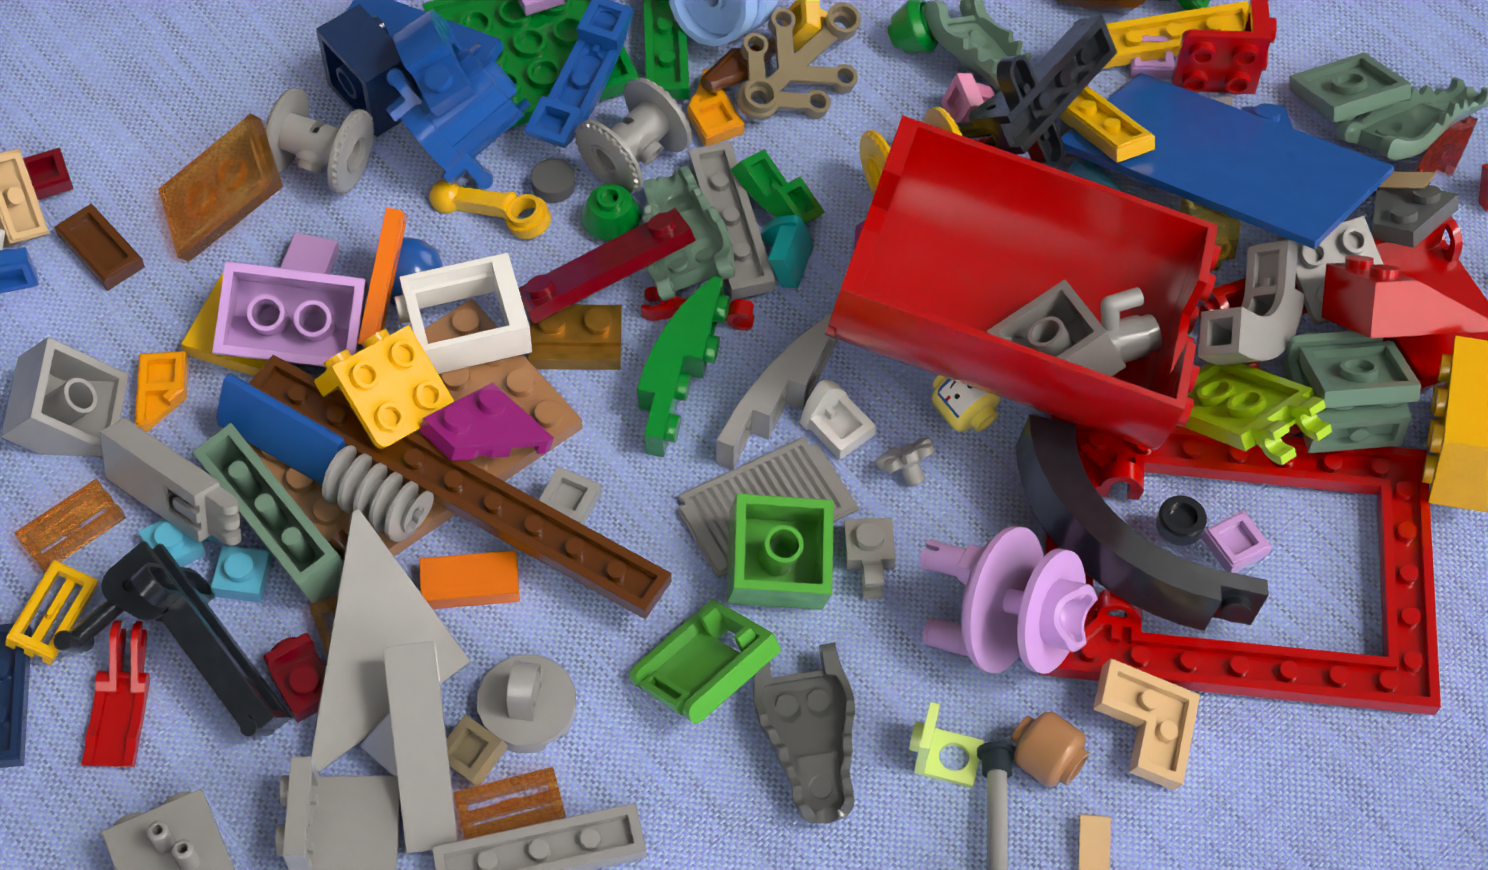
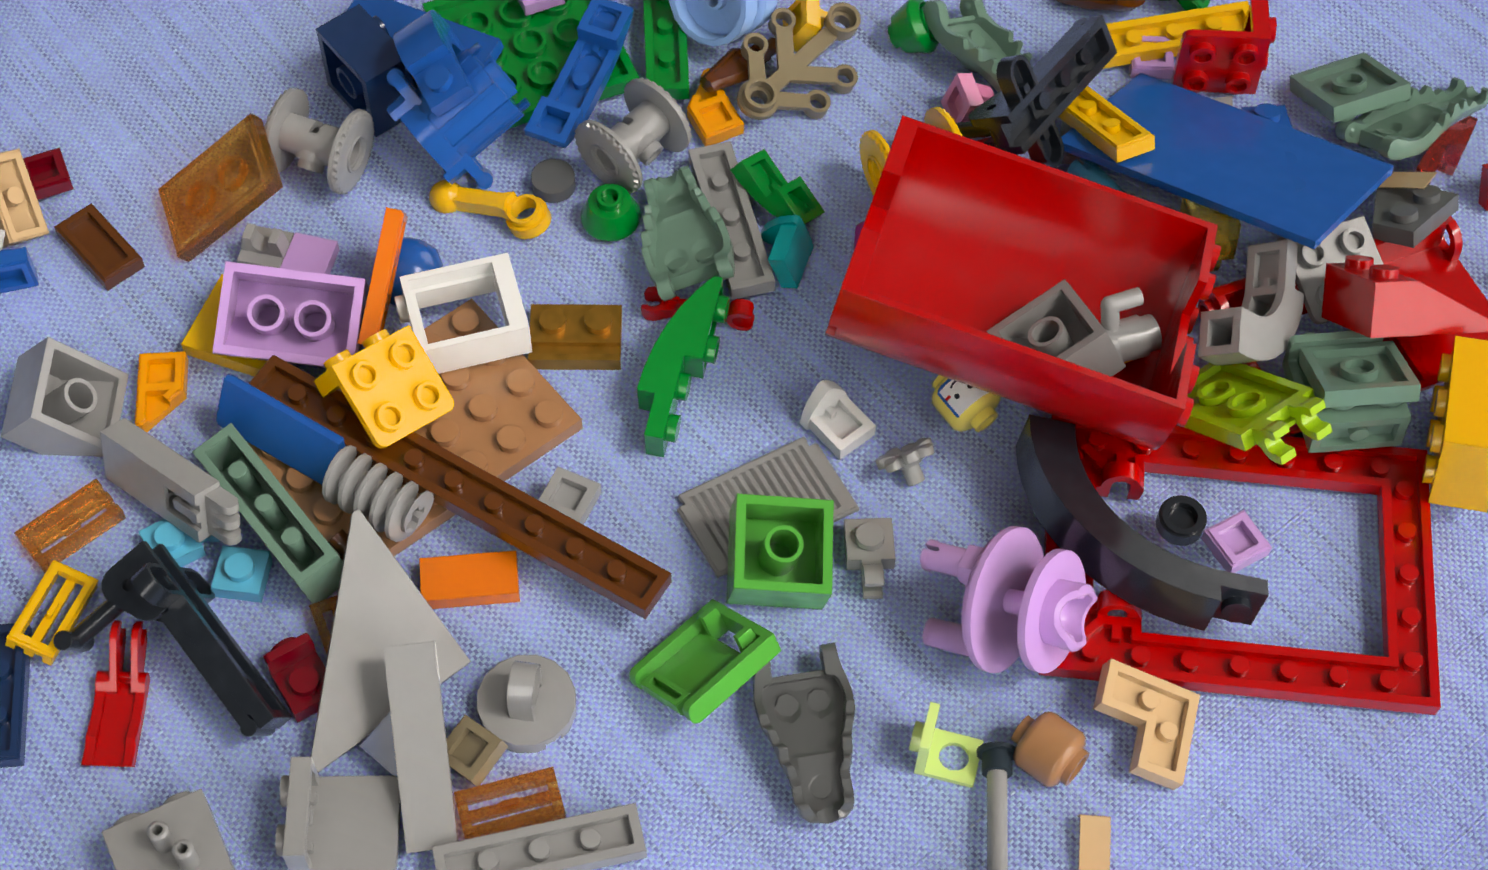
magenta wing [420,382,554,461] -> none
dark red plate [518,208,696,324] -> none
light grey slope [716,311,838,470] -> none
none -> light grey tile [237,223,294,268]

